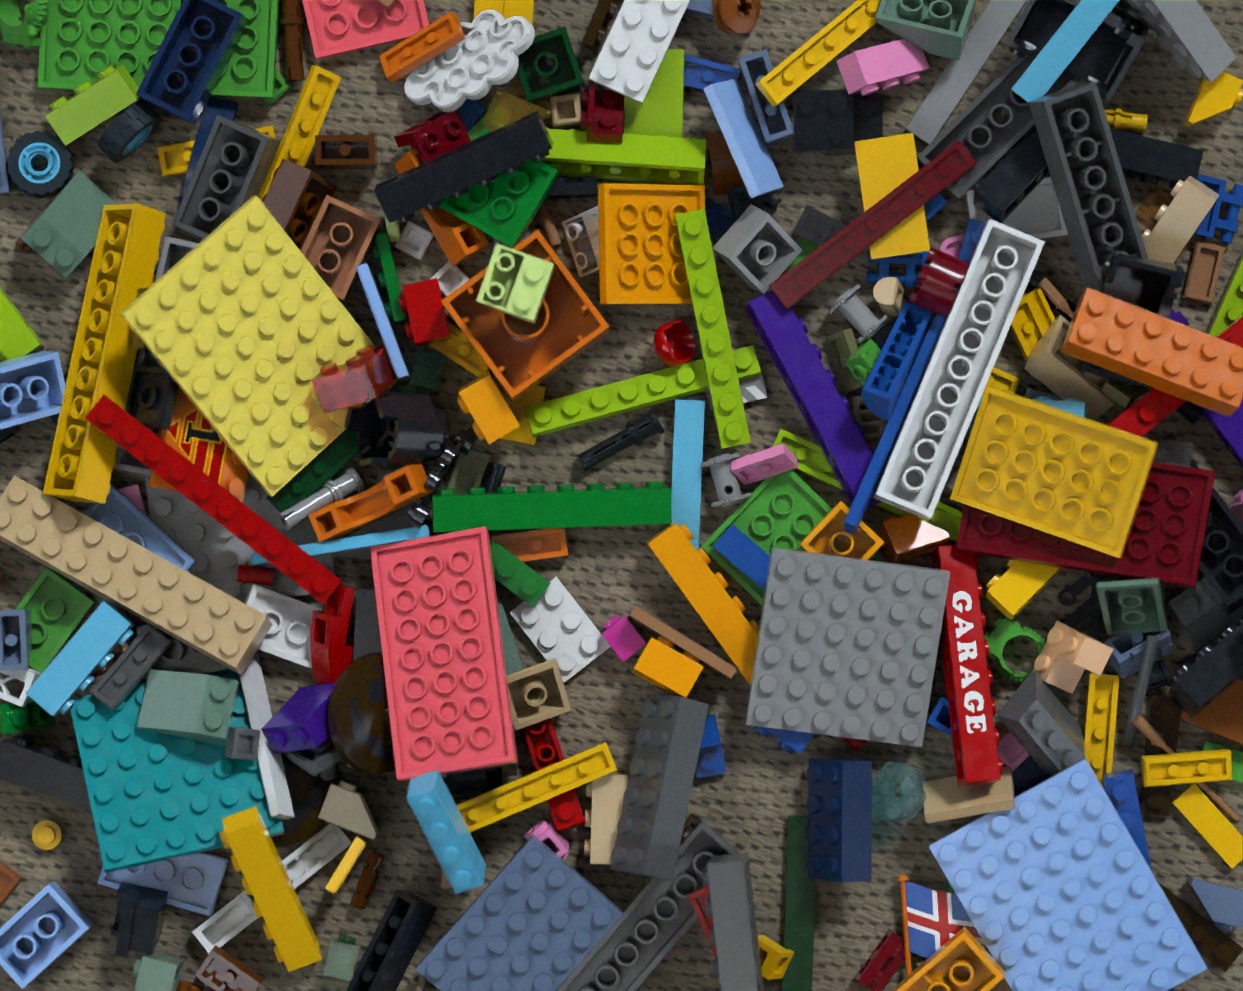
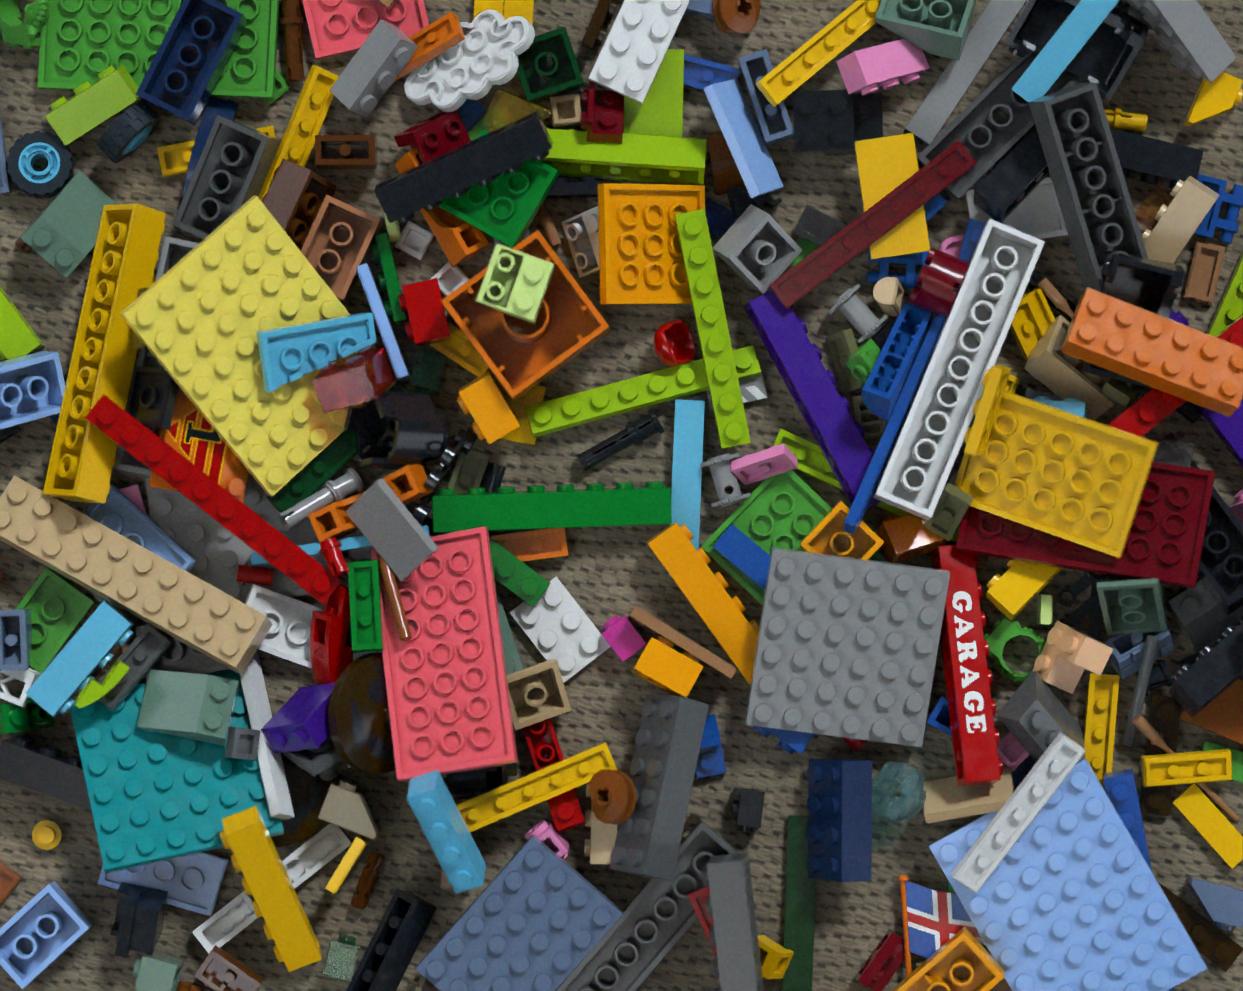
none -> lime slope [74,659,130,708]
none -> medium azure wing [257,312,377,392]
none -> red pin [319,537,350,578]
none -> light grey brick [330,19,418,118]
none -> light grey tile [345,478,438,582]
none -> green plate [348,560,384,653]
none -> dark orange bar [377,555,412,641]
none -> dark orange piece [589,769,637,825]
none -> black brick [731,787,765,832]
none -> olive plate [924,482,974,541]
none -> white tile [951,732,1086,893]
none -> yellow plate [964,365,1011,456]
none -> yellowish green tile [1037,594,1053,625]

